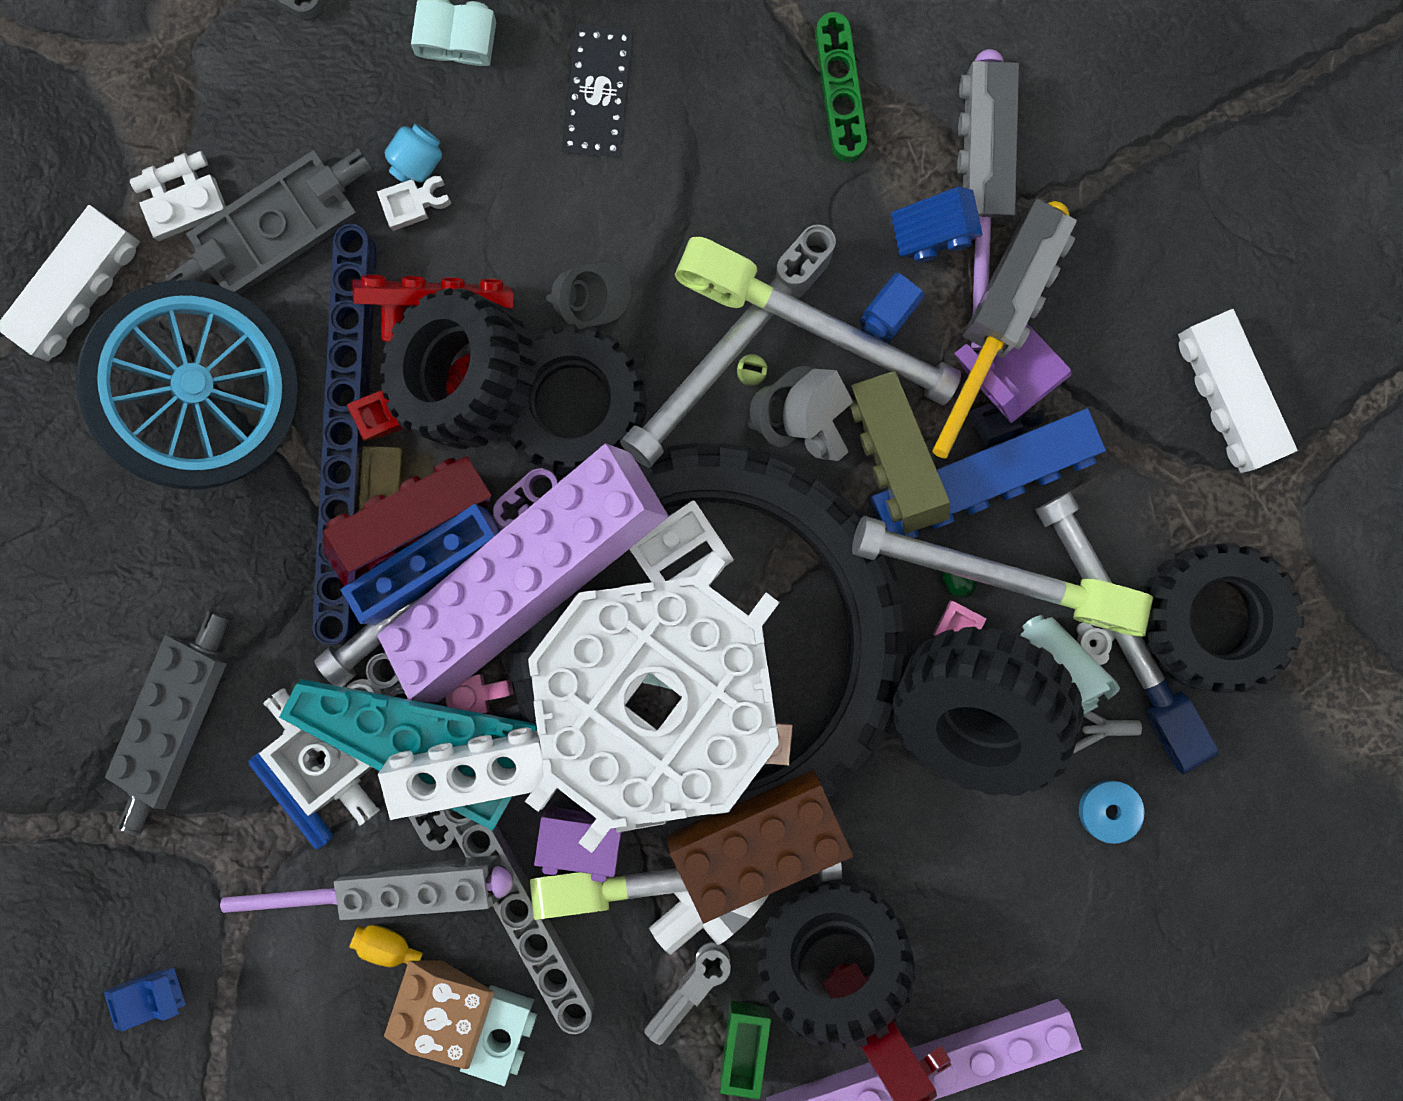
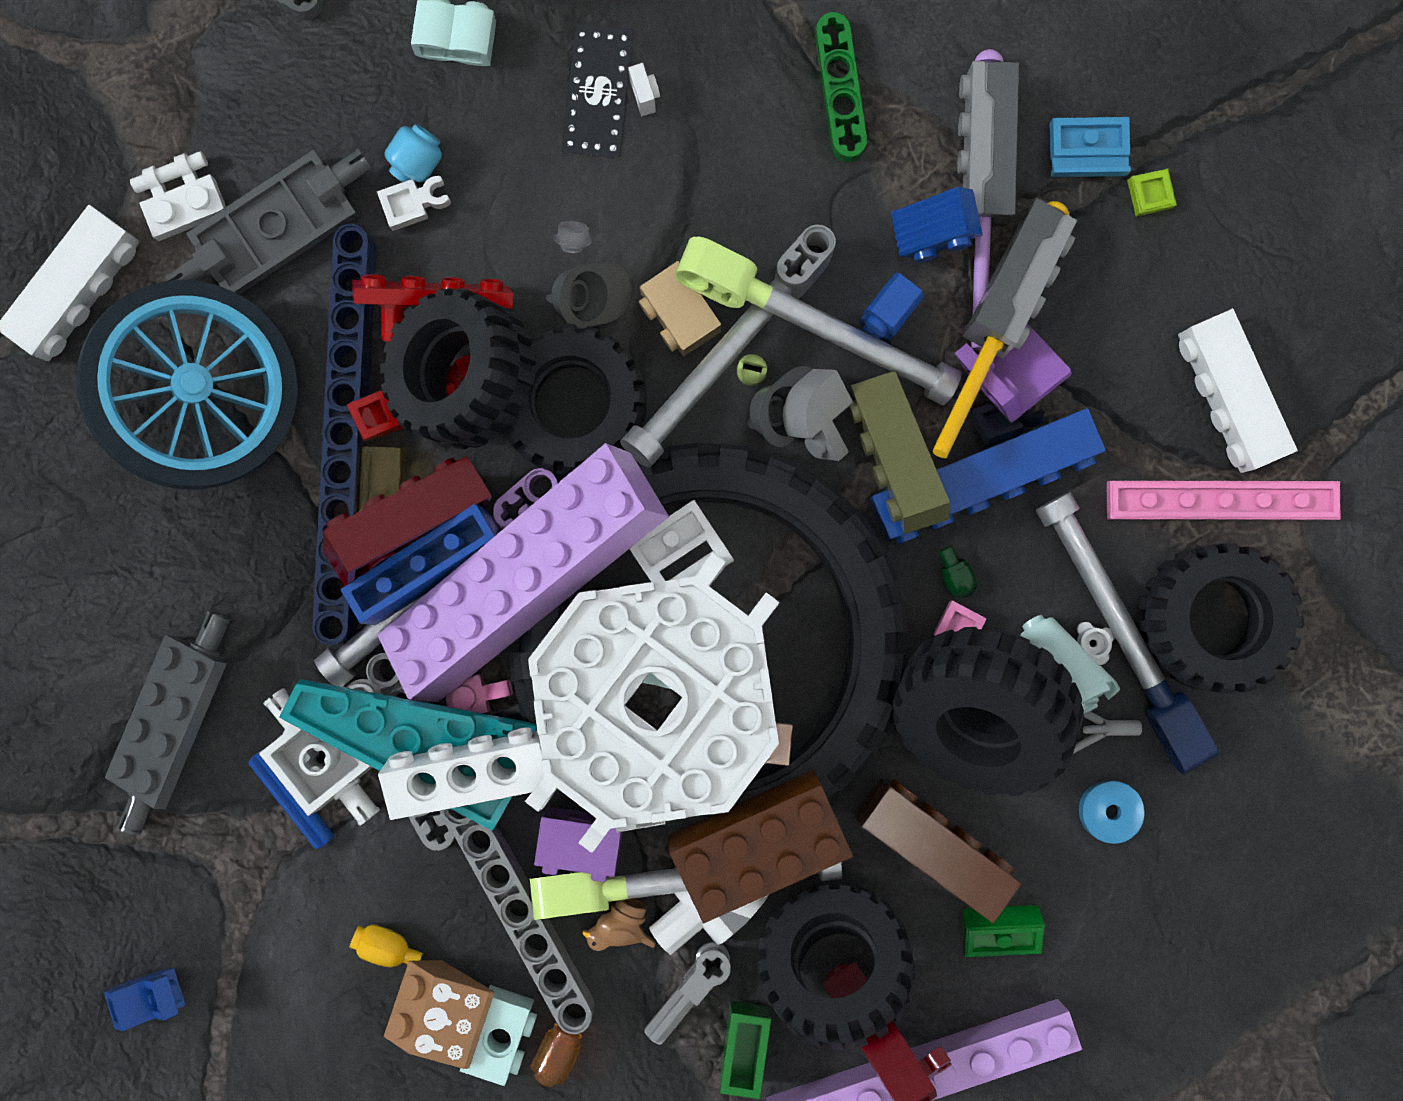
light grey piece [220,855,513,920] -> none
flat silver piece [852,516,1153,637] -> none
none -> clear orange brick [530,1023,582,1087]
none -> clear plate [553,221,591,253]
none -> medium nougat animal [583,898,657,951]
none -> white plate [628,63,660,117]
none -> tan brick [638,261,721,357]
none -> reddish brown brick [854,778,1021,923]
none -> green slope [962,905,1045,957]
none -> dark azure plate [1049,117,1131,177]
none -> bright pink tile [1107,481,1341,520]
none -> lime tile [1127,169,1177,217]

